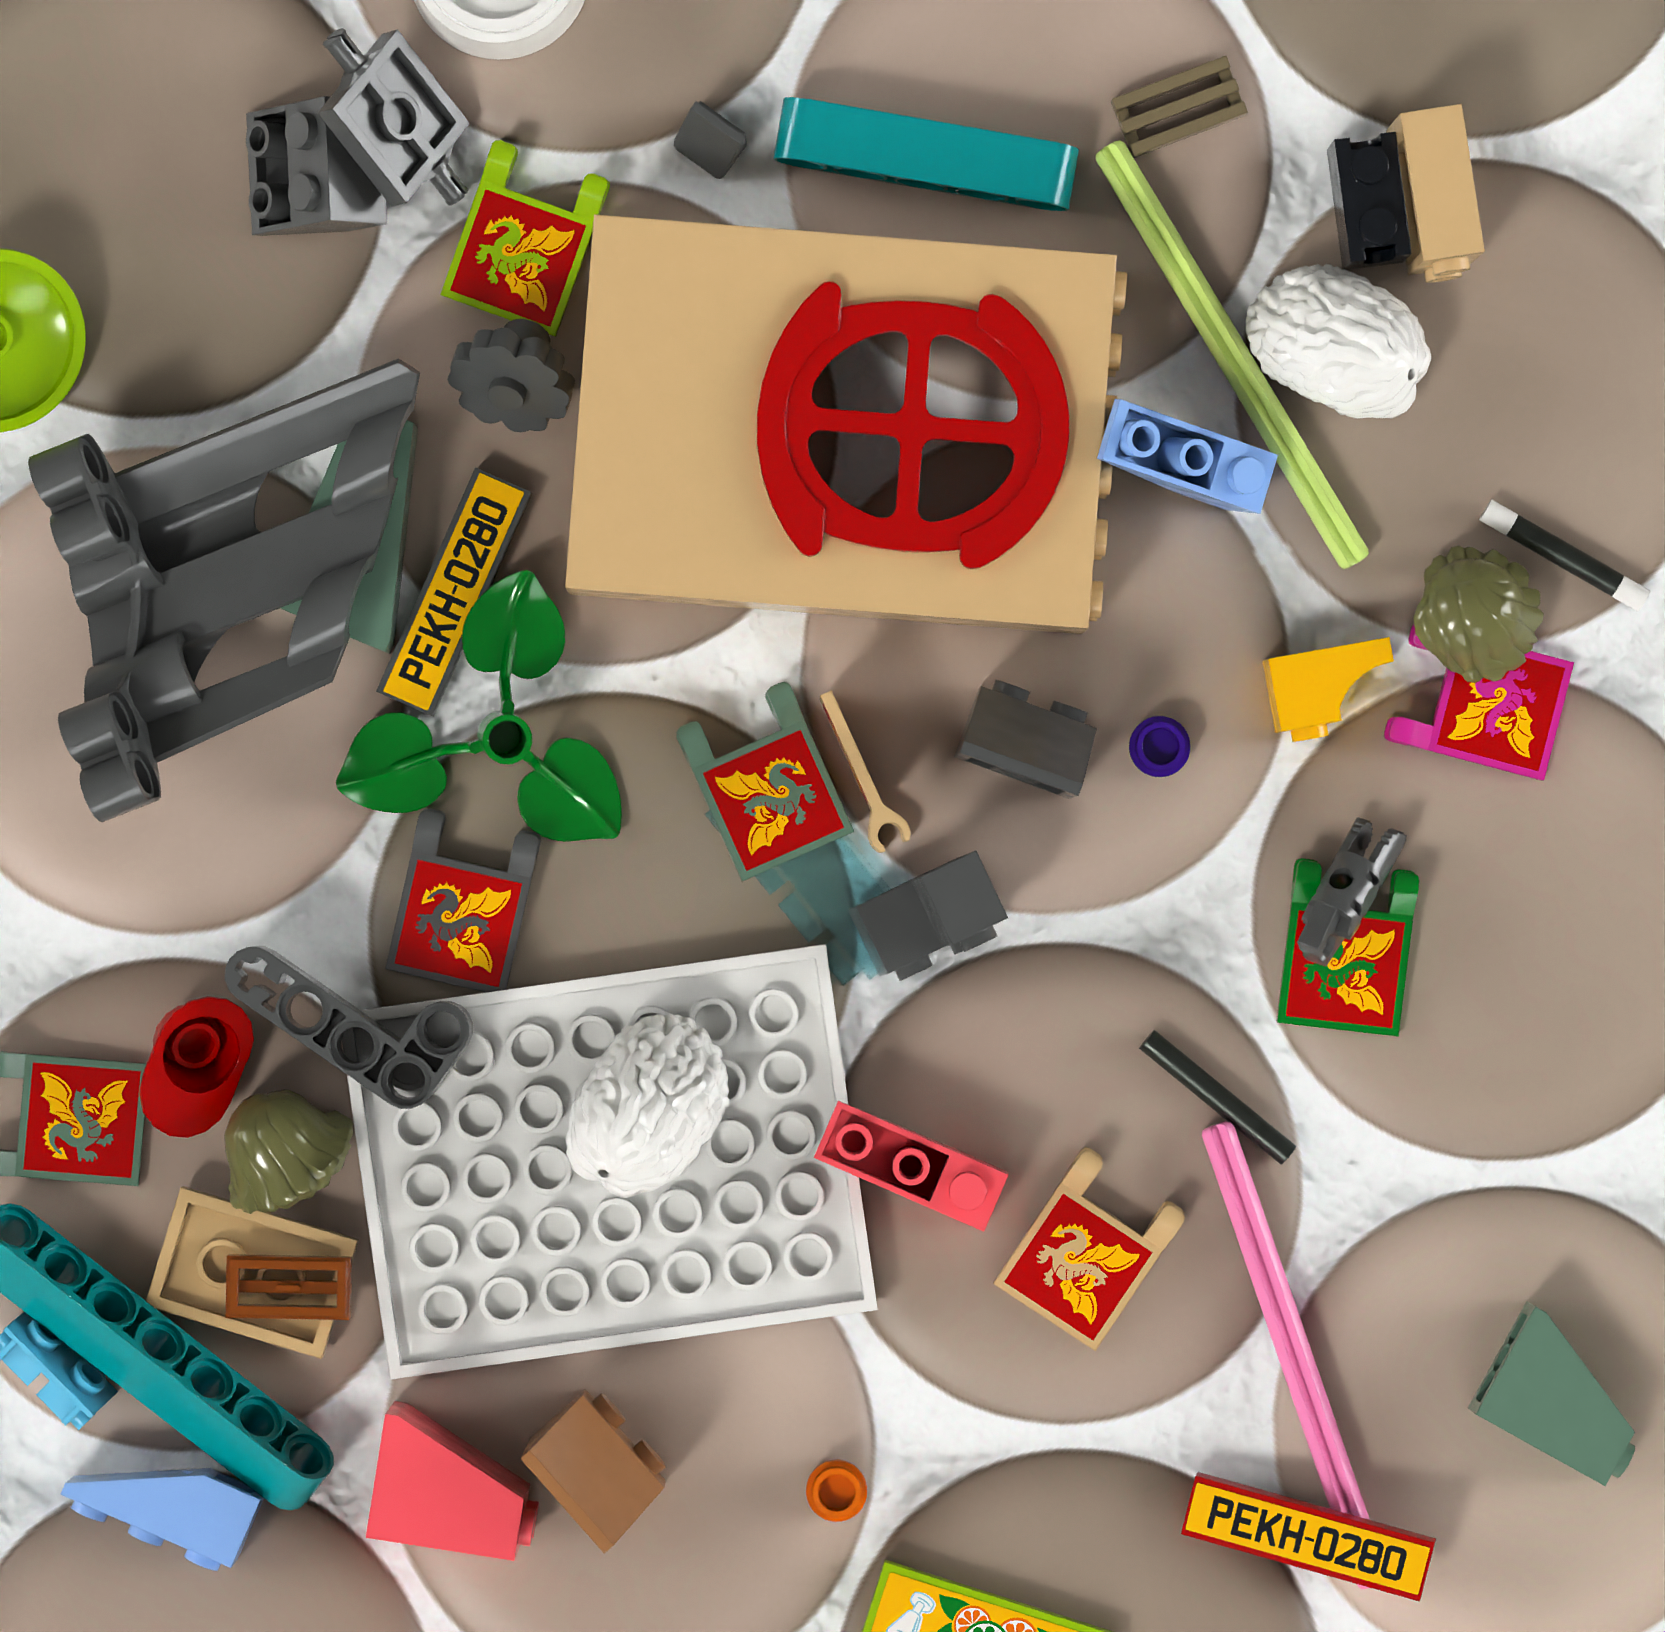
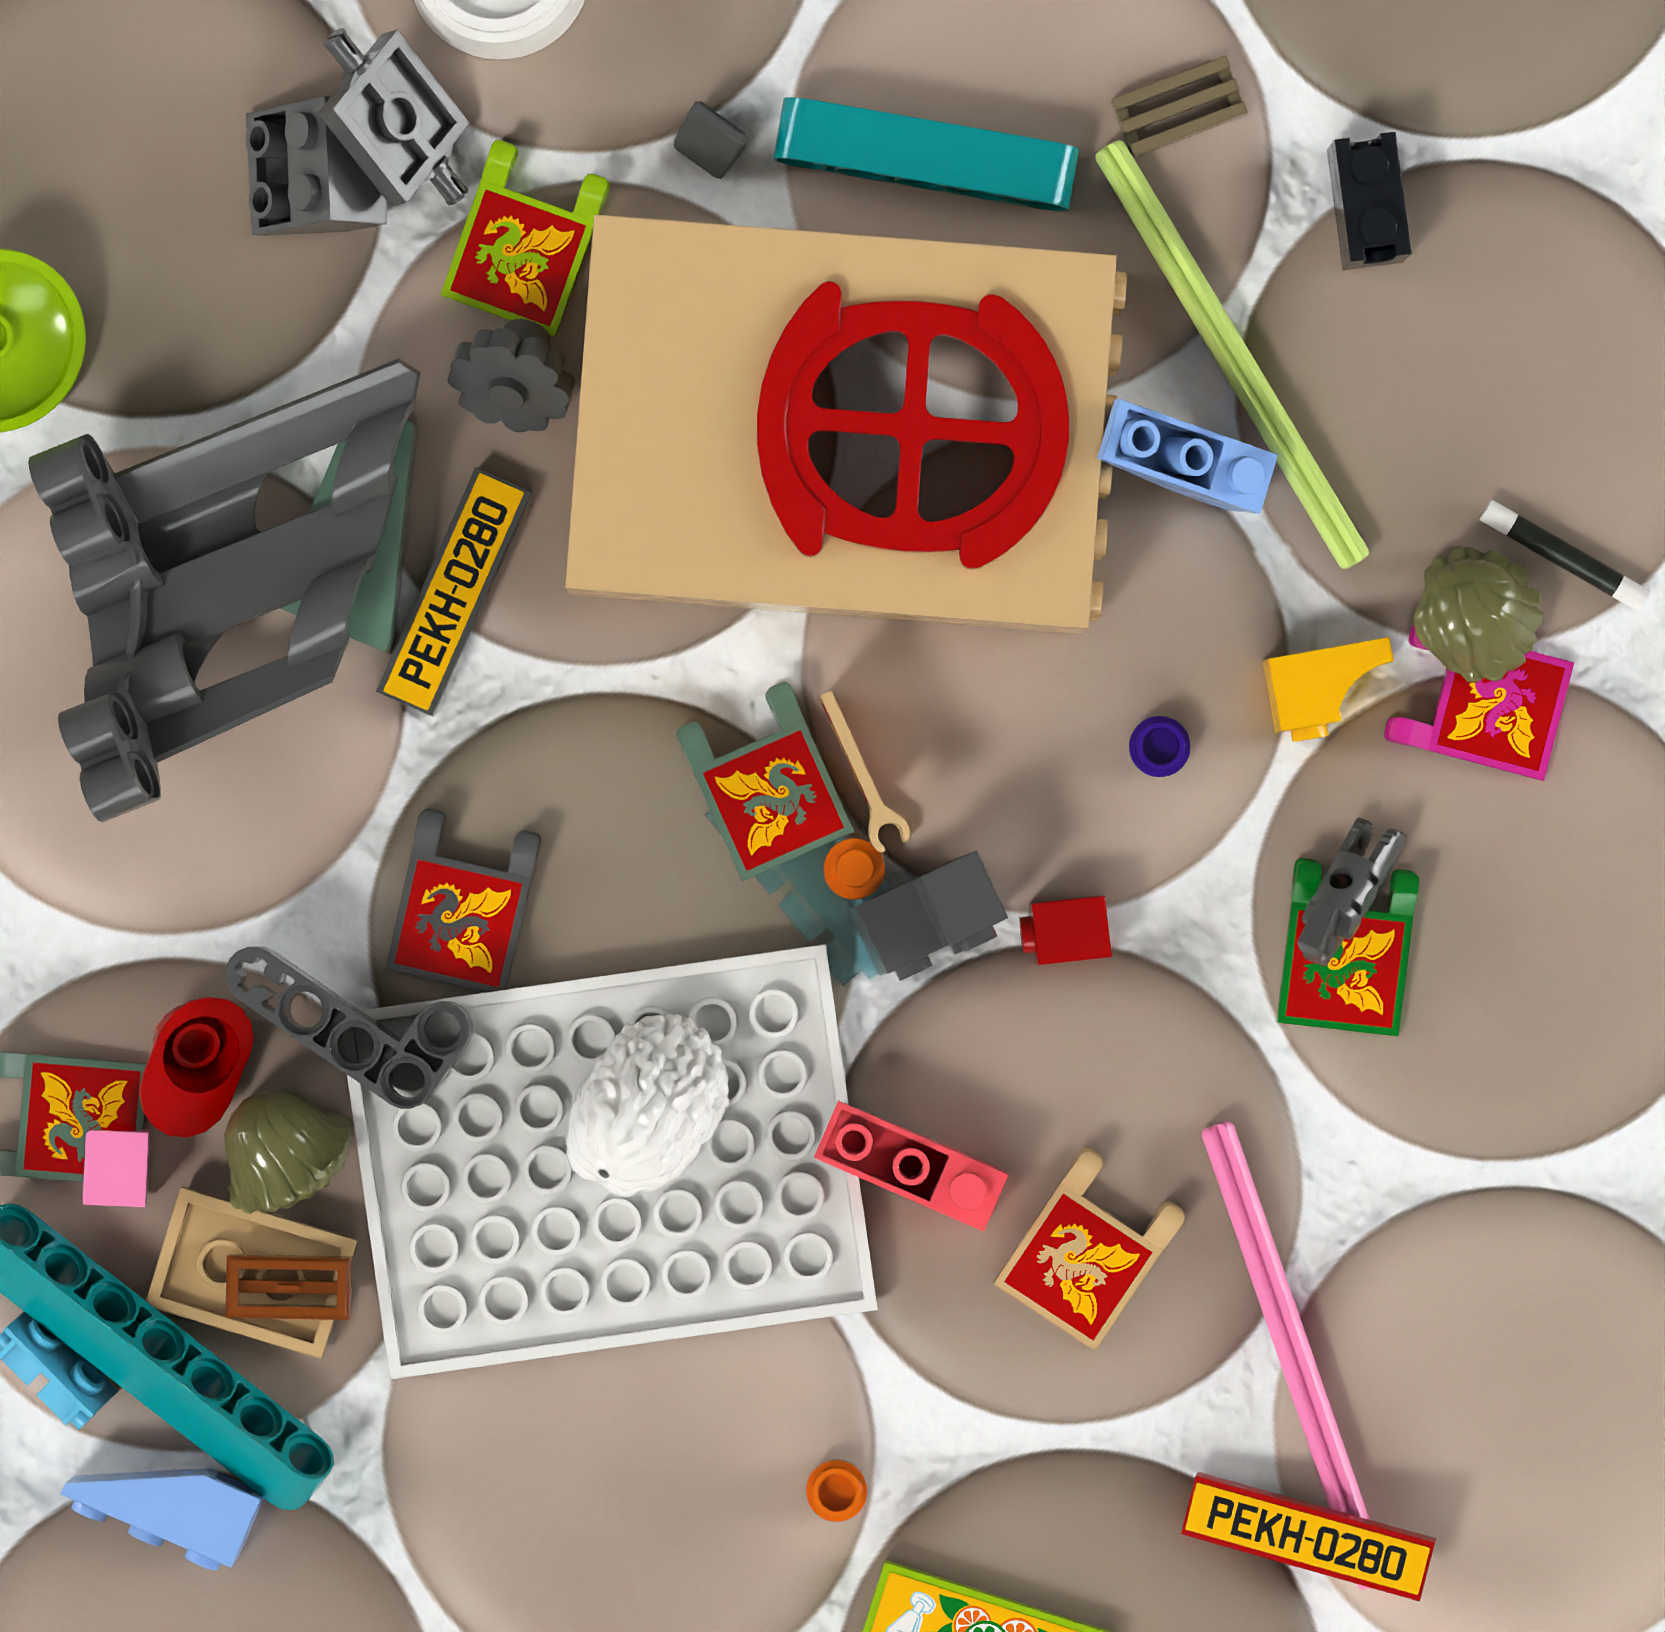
green plant [336,570,622,842] -> none
coral slope [366,1401,539,1561] -> none
medium nougat slope [520,1389,666,1554] -> none
dark grey slope [954,680,1097,799] -> none
pearl dark grey bar [1139,1030,1296,1165] -> none
white hair [1245,264,1432,419] -> none
tan window [1386,104,1485,283] -> none
sand green slope [1468,1301,1635,1486] -> none
none -> bright pink panel [82,1129,151,1207]
none -> orange plate [823,838,885,900]
none -> red brick [1019,895,1112,965]

